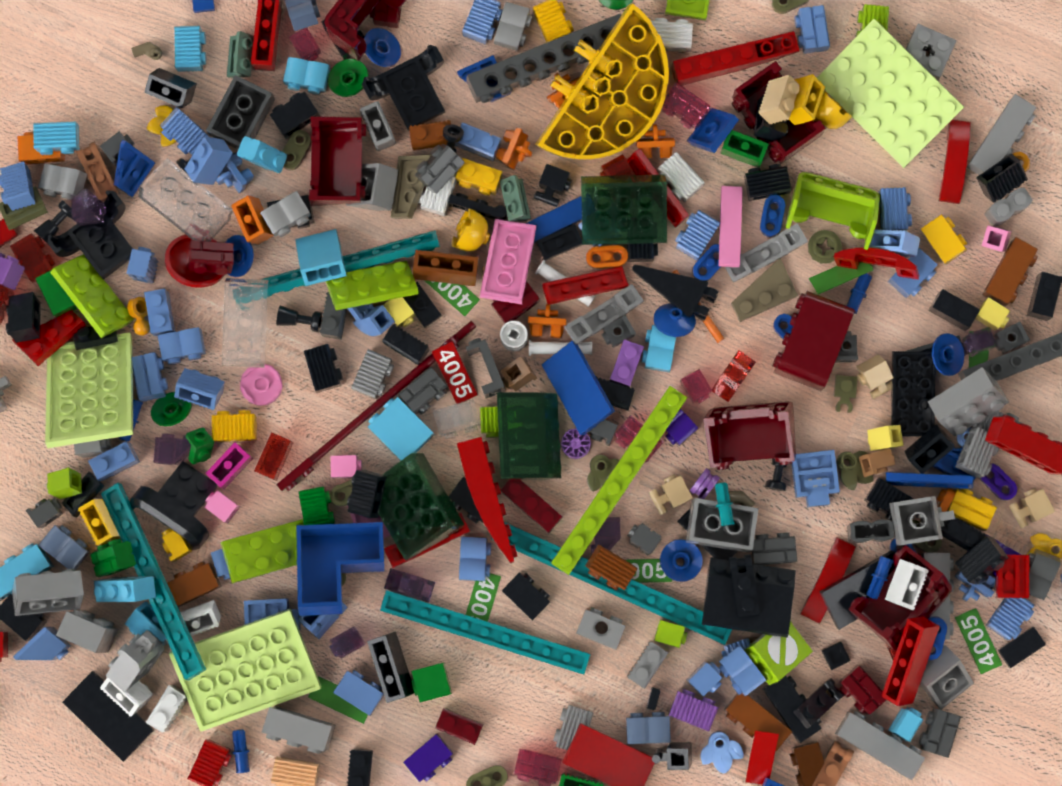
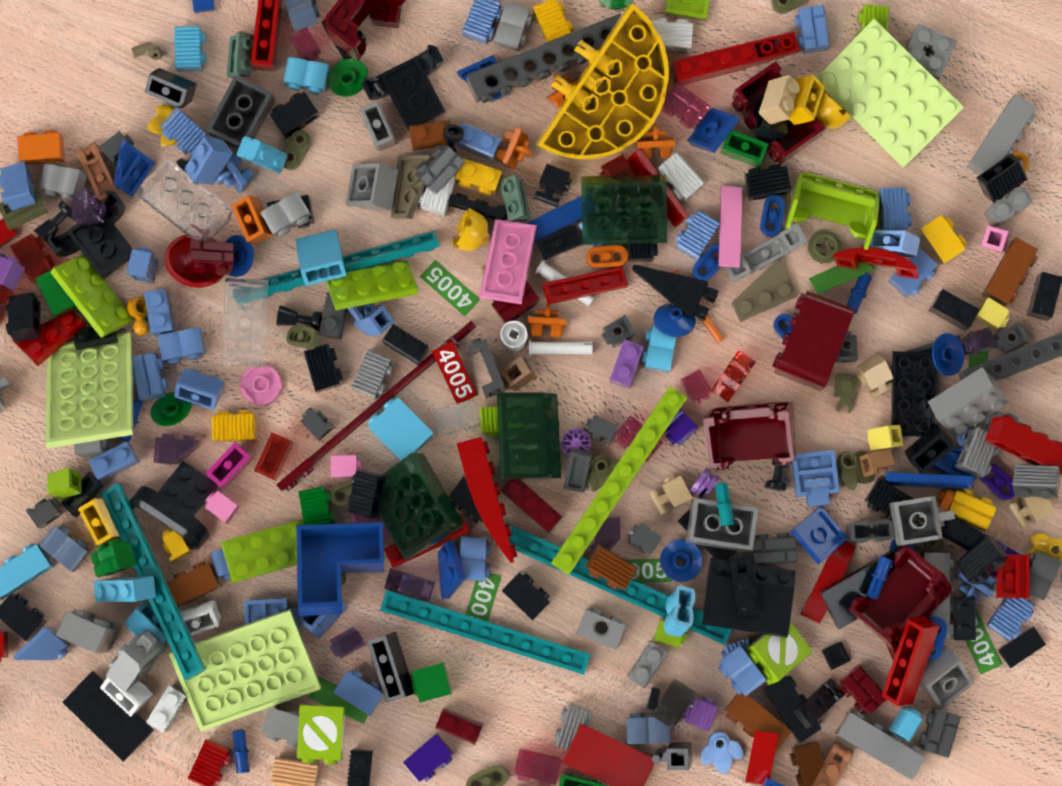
light grey brick [12,569,84,616] -> none
medium azure brick [33,121,80,155] -> none
green bracket [186,427,214,465] -> none
dark red windscreen [309,116,366,206] -> none
blue dish [364,28,401,67] -> none
light yellow brick [383,297,416,328] -> none
dark grey brick [399,367,448,415] -> none
black plate [403,282,442,328] -> none
dark orange brick [413,250,479,286] -> none
blue tile [542,341,615,435] -> none
light grey slope [564,284,644,344] -> none
black brick [596,376,635,410] -> none
medium blue brick [687,662,722,696] -> none
dark tan arm [729,491,755,507] -> none
white brick [885,559,929,610] -> none
red slope [938,120,971,204] -> none
none -> olive plate [286,325,321,350]
none -> lime brick [297,705,346,764]
none -> dark grey brick [301,407,335,441]
none -> blue wing [438,541,466,599]
none -> dark grey tile [563,448,593,493]
none -> clear smoke brick [651,678,697,729]
none -> medium azure brick [664,585,695,637]
none -> blue plate [790,506,848,564]
none -> black plate [953,597,976,640]
none -> dark grey brick [1013,465,1061,499]

